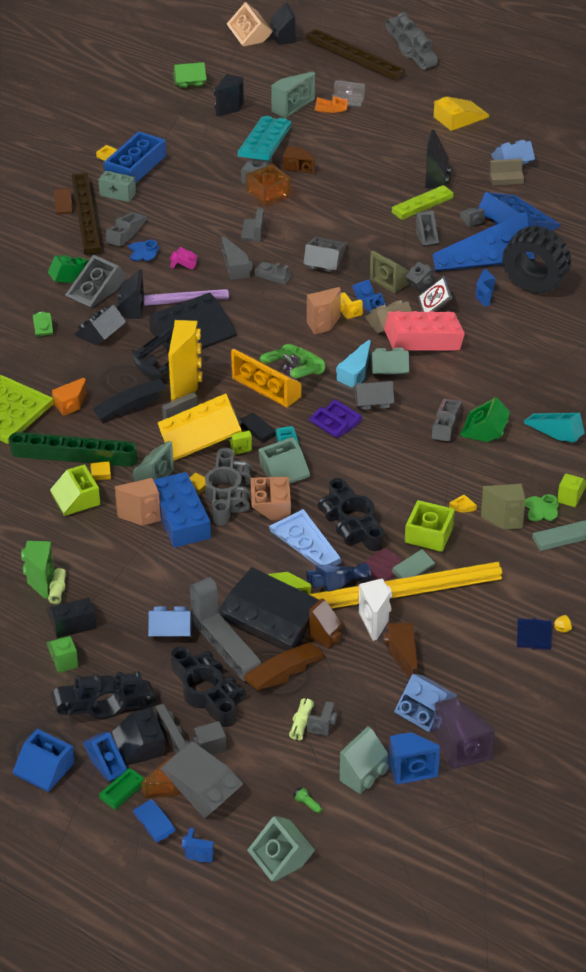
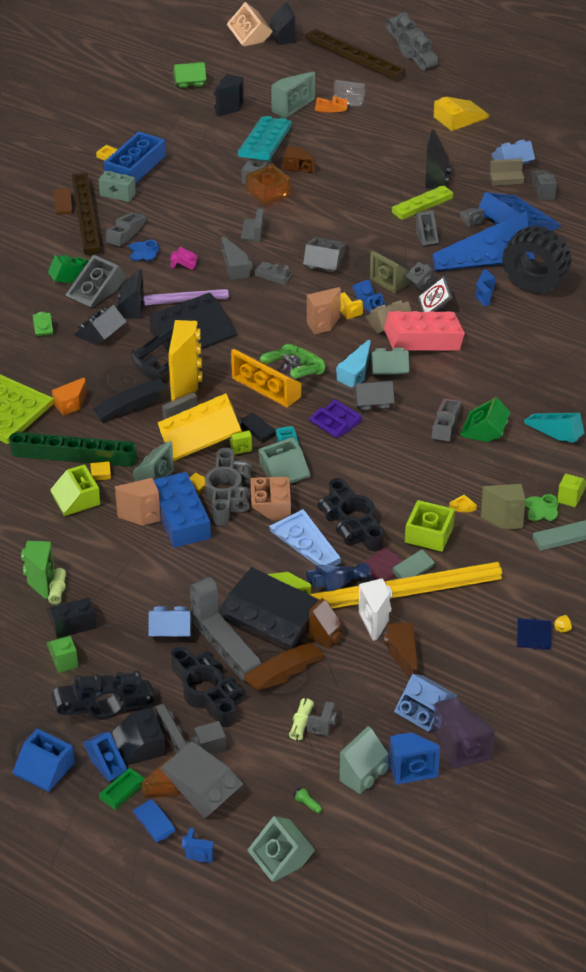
none -> dark grey slope [529,169,557,201]

